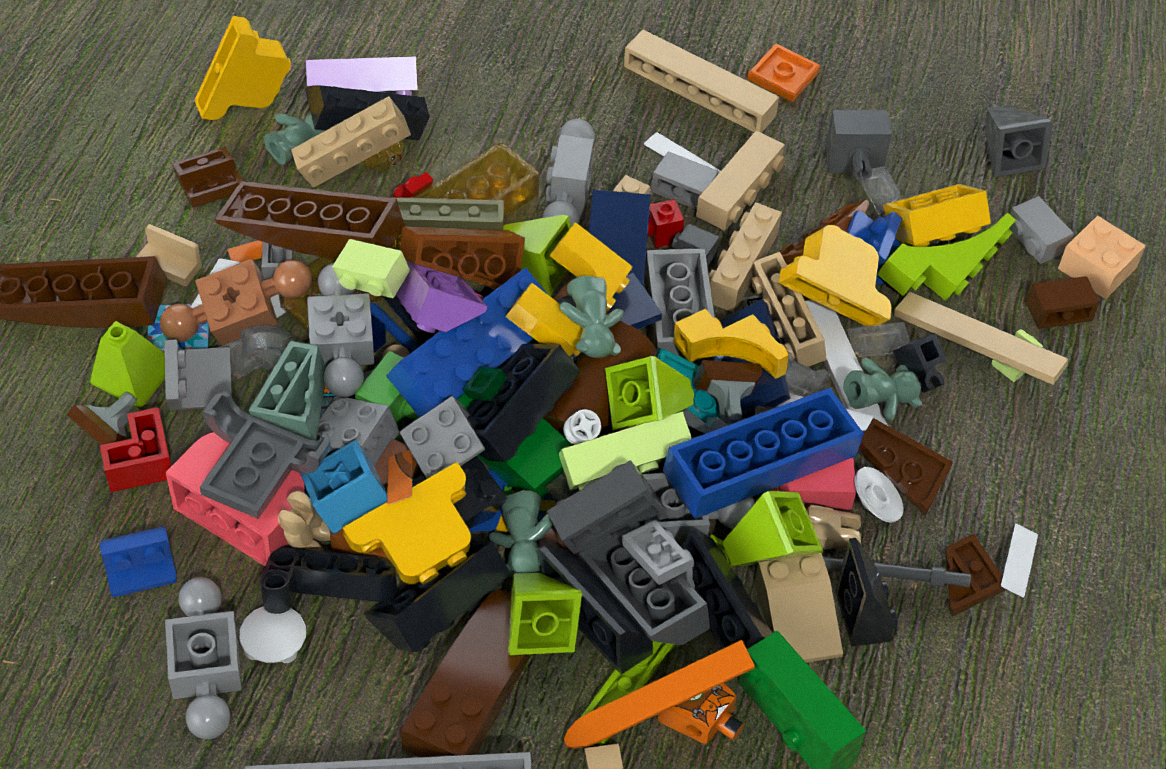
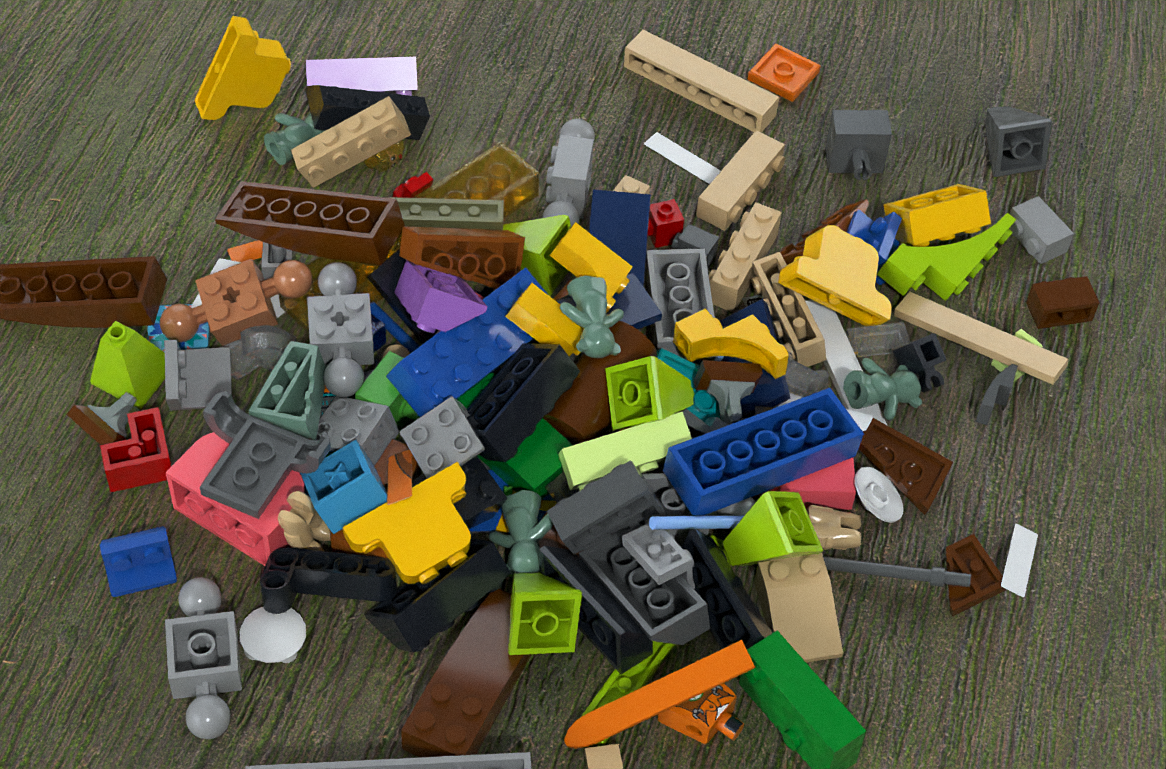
tan panel [136,224,202,287] -> none
reddish brown slope [172,147,244,208] -> none
yellowish green brick [332,239,410,298] -> none
dark green plate [462,366,507,401] -> none
white wheel [563,409,601,445] -> none
light grey brick [652,151,719,210] -> none
black slope [835,538,897,647] -> none
clear tile [860,166,904,217] -> none
light nougat brick [1058,216,1146,299] -> none
none -> light blue bar [649,515,745,530]
none -> dark grey slope [975,364,1018,425]

